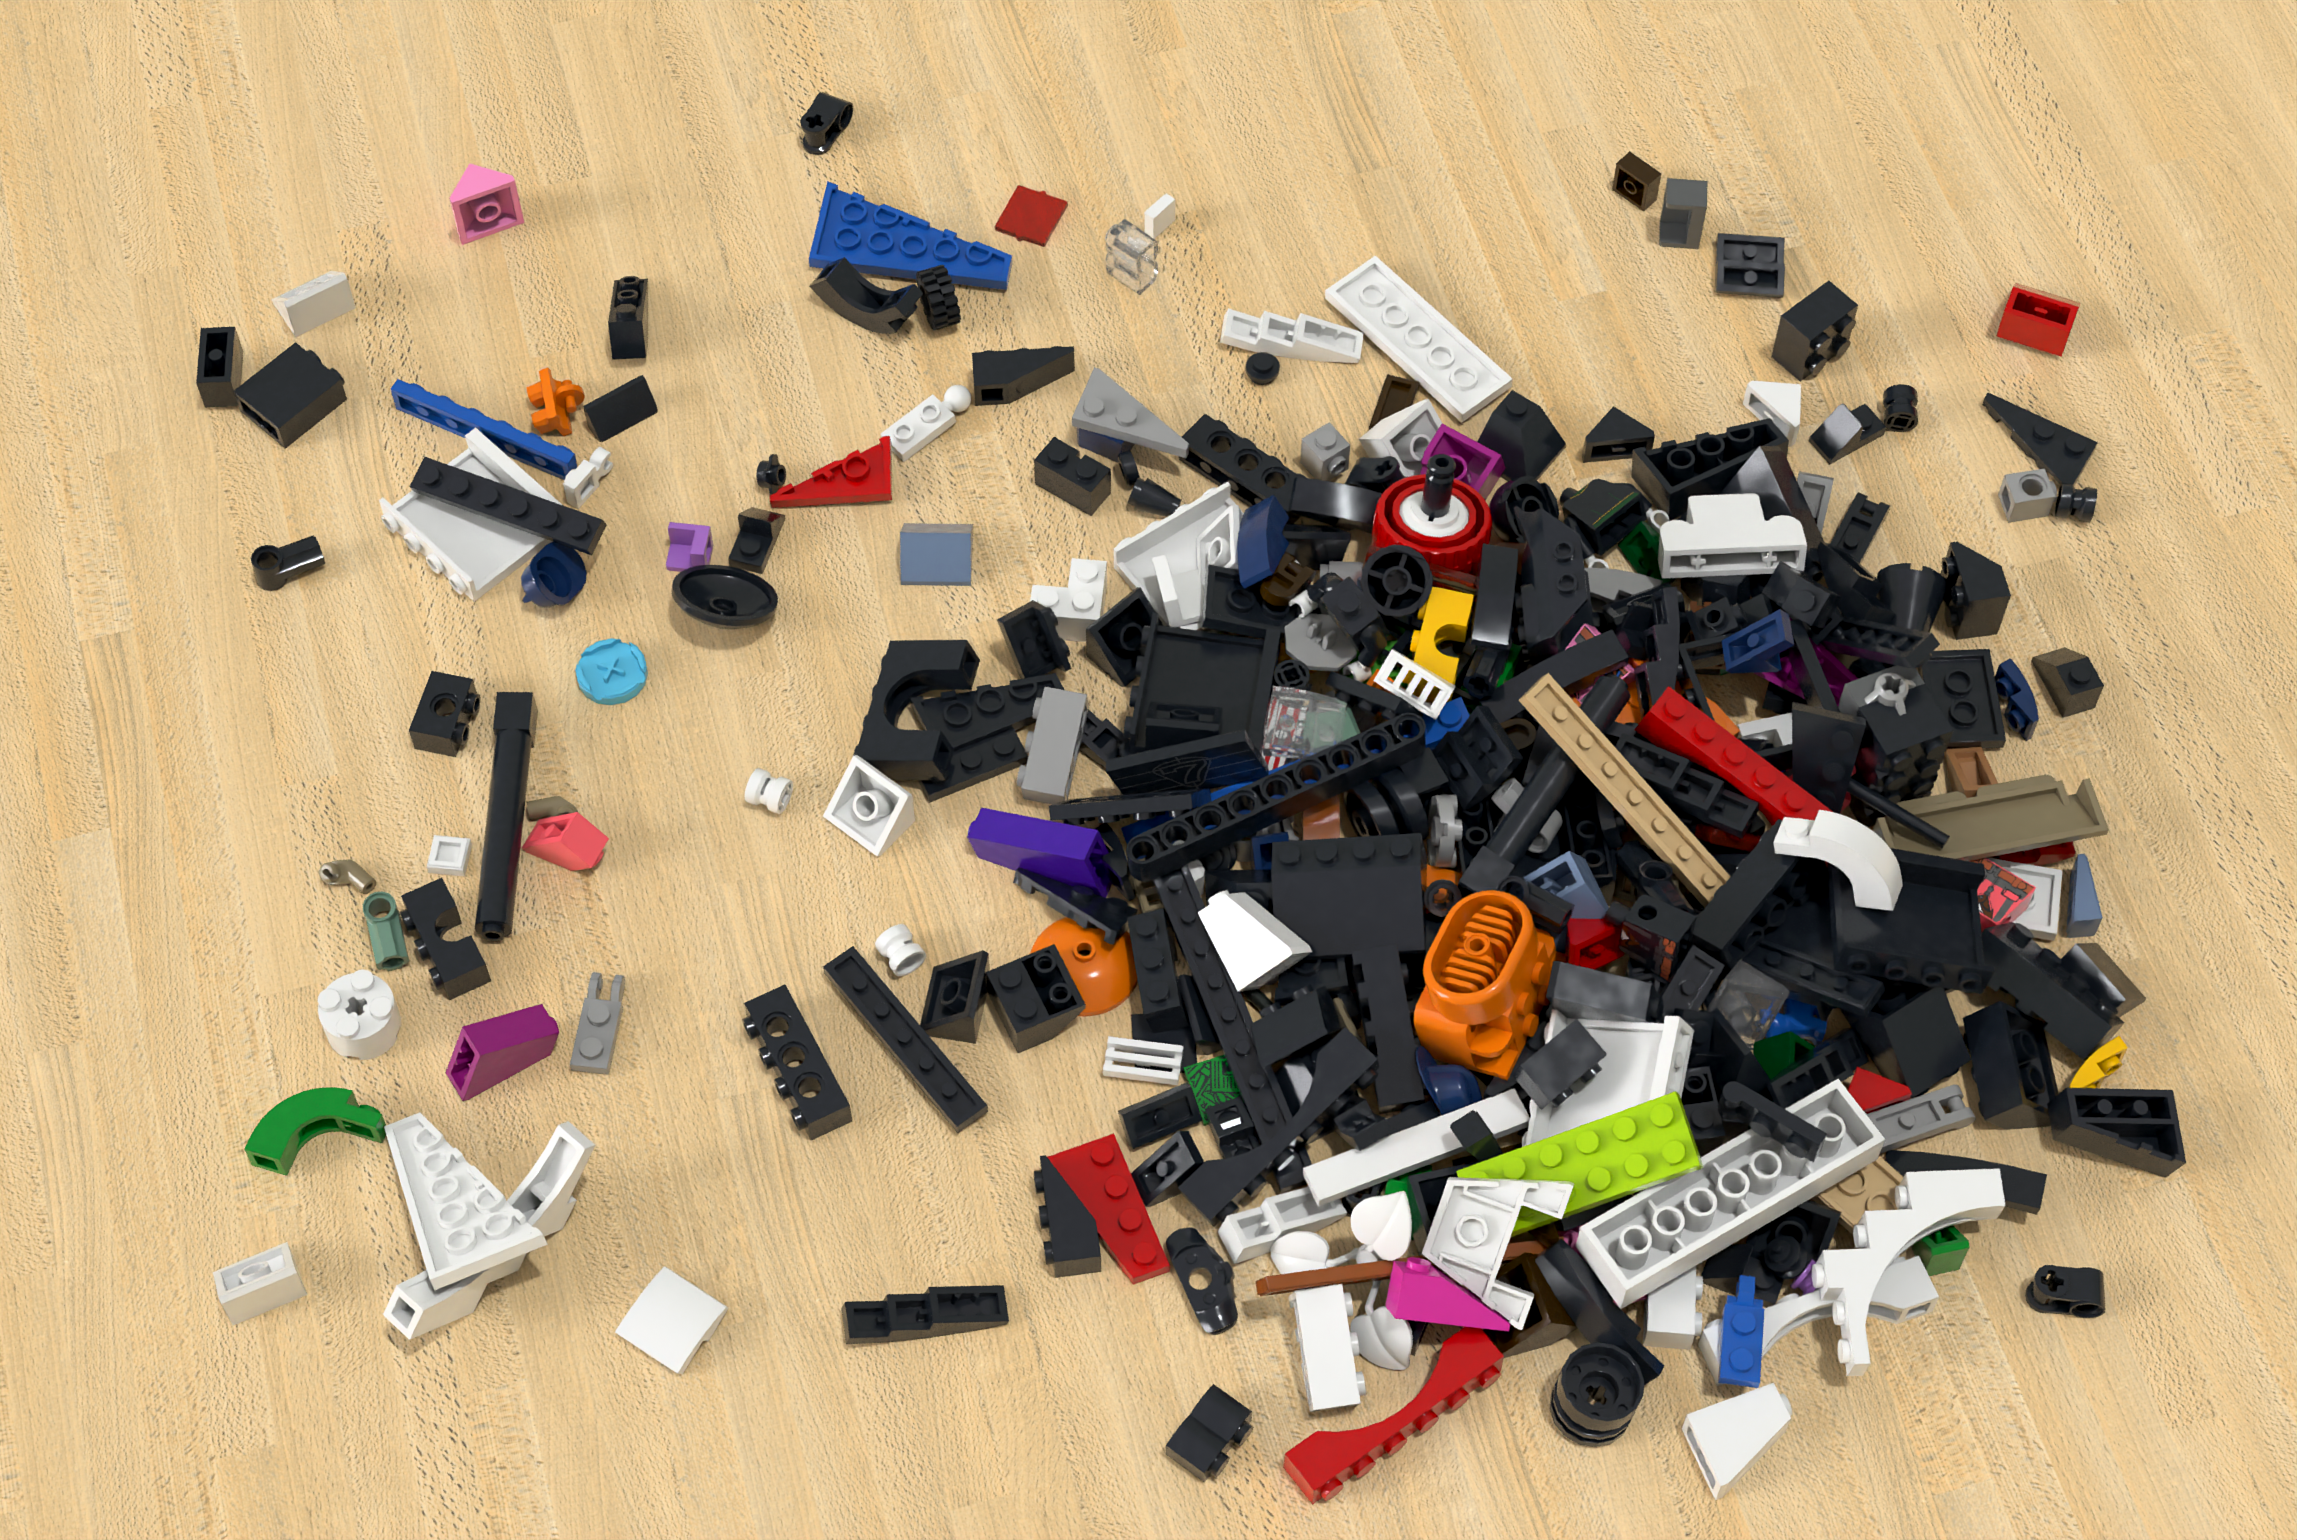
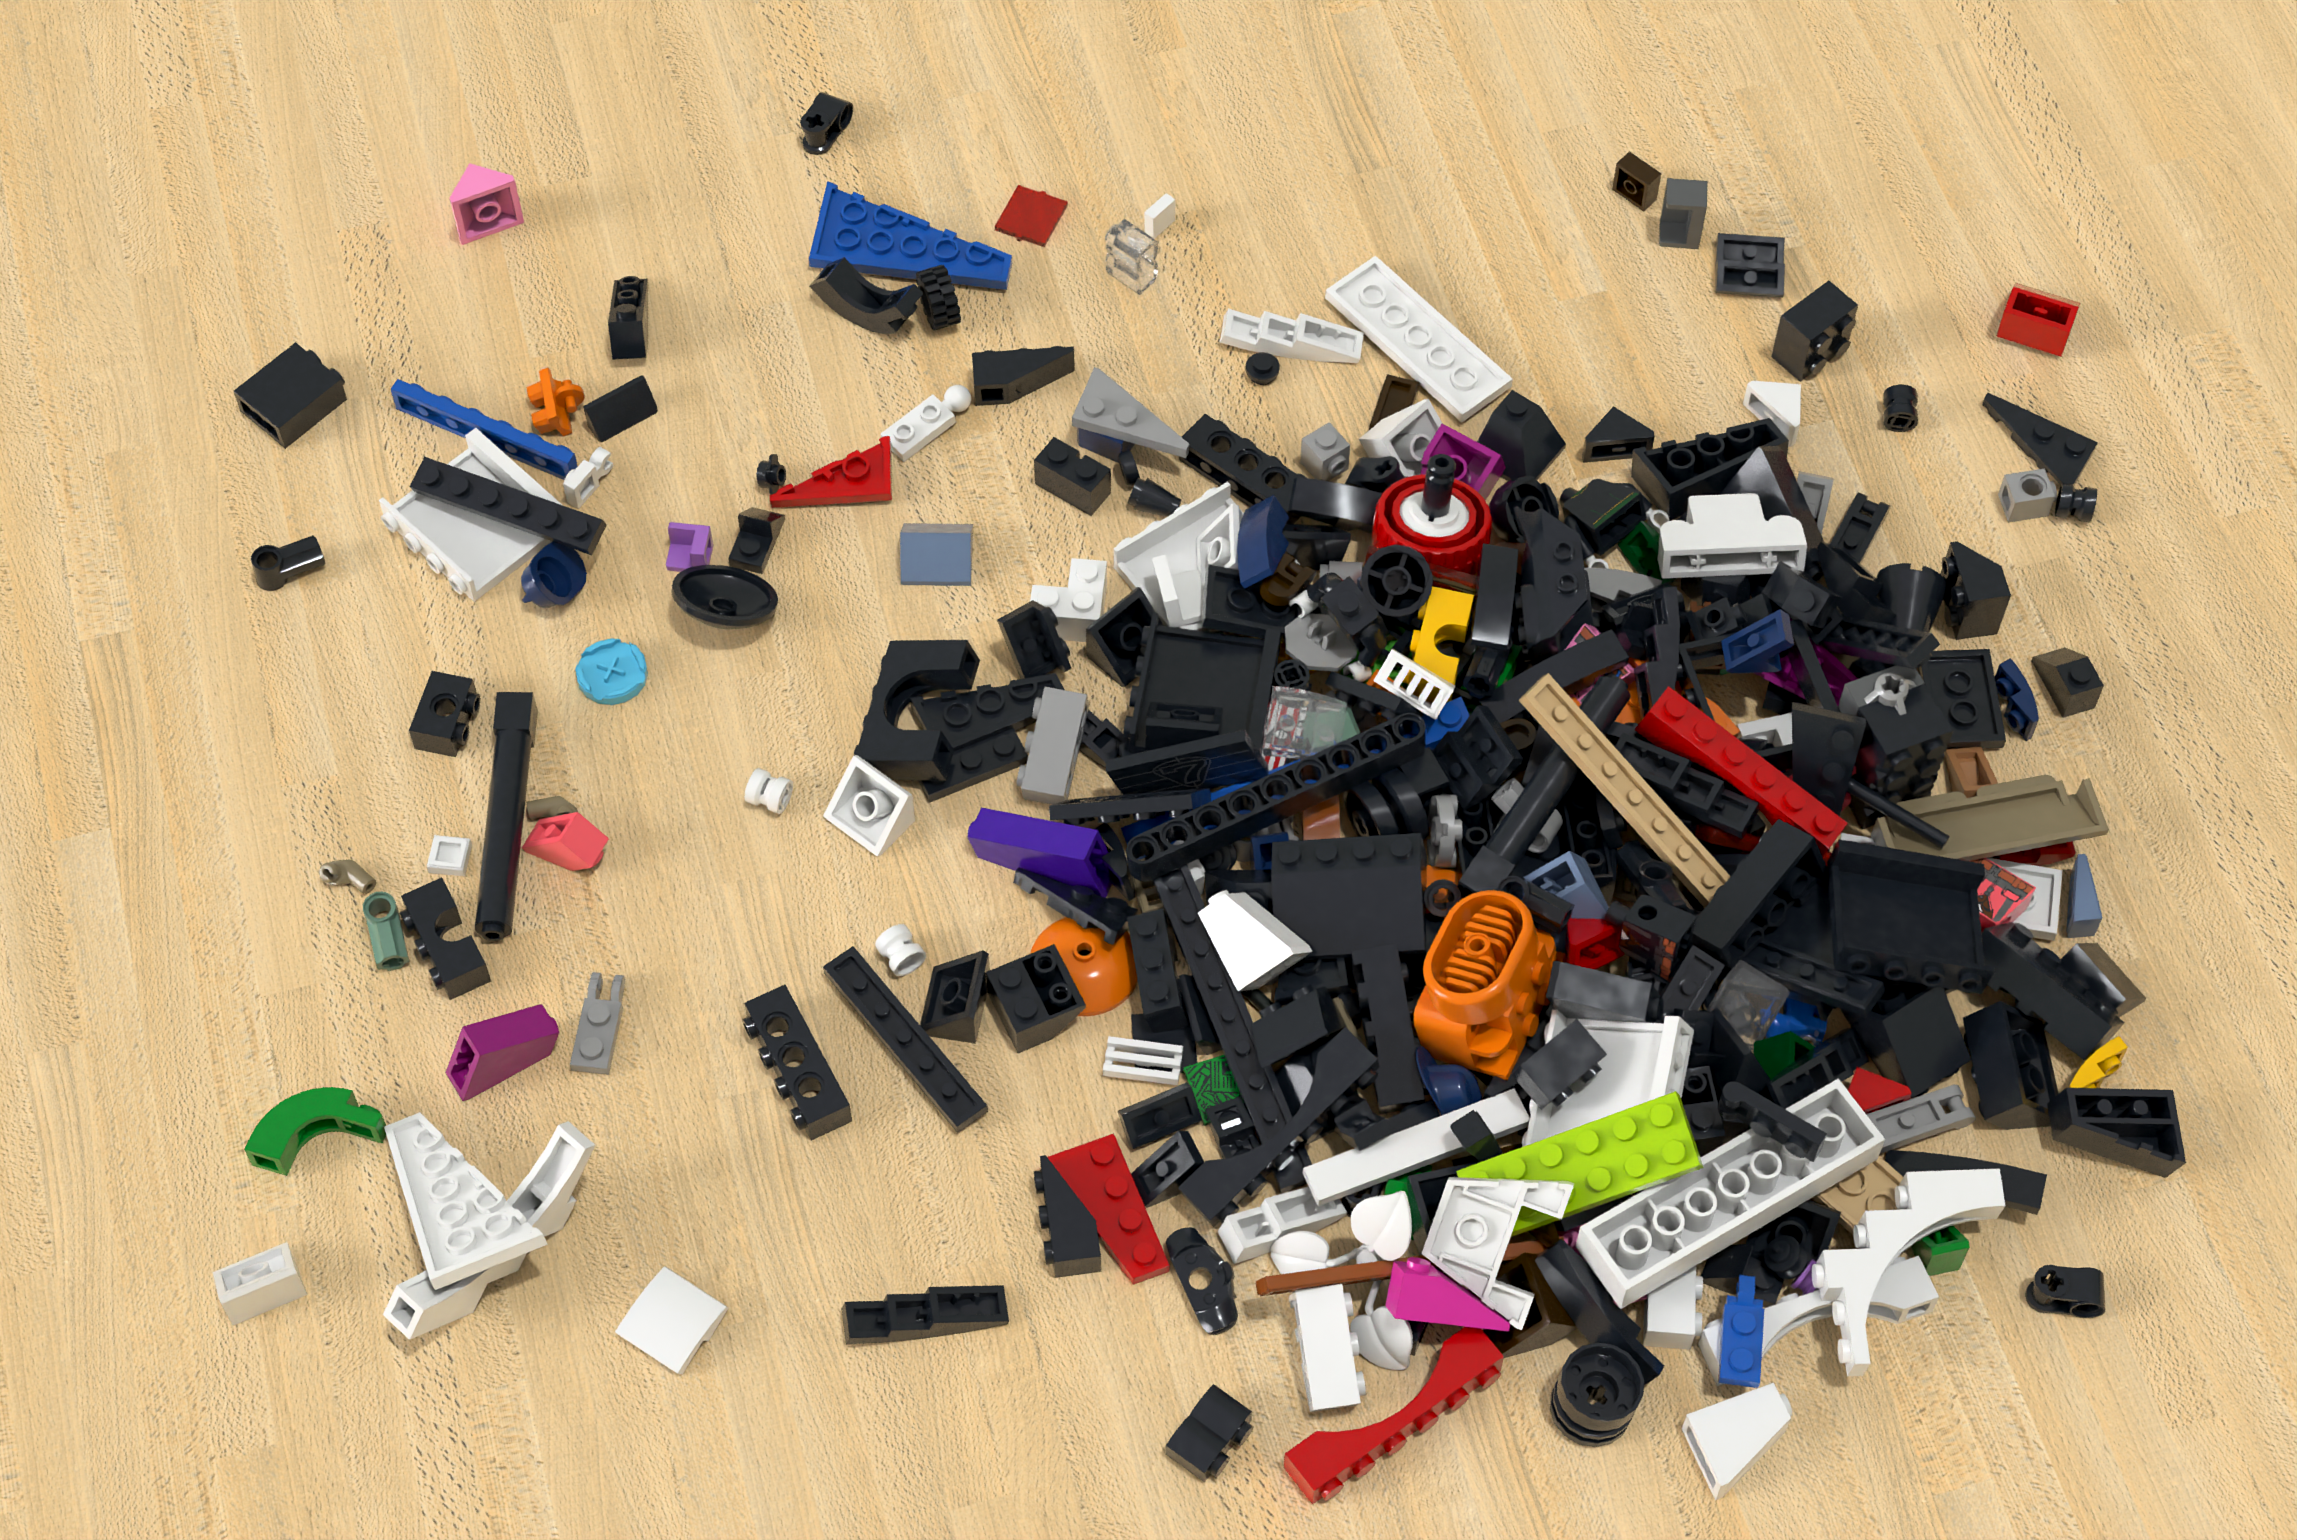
black brick [196,326,243,408] -> none
white slope [271,271,356,337] -> none
white brick [318,969,401,1060] -> none
white arch [1773,810,1903,911] -> none
black slope [1809,403,1886,465] -> none

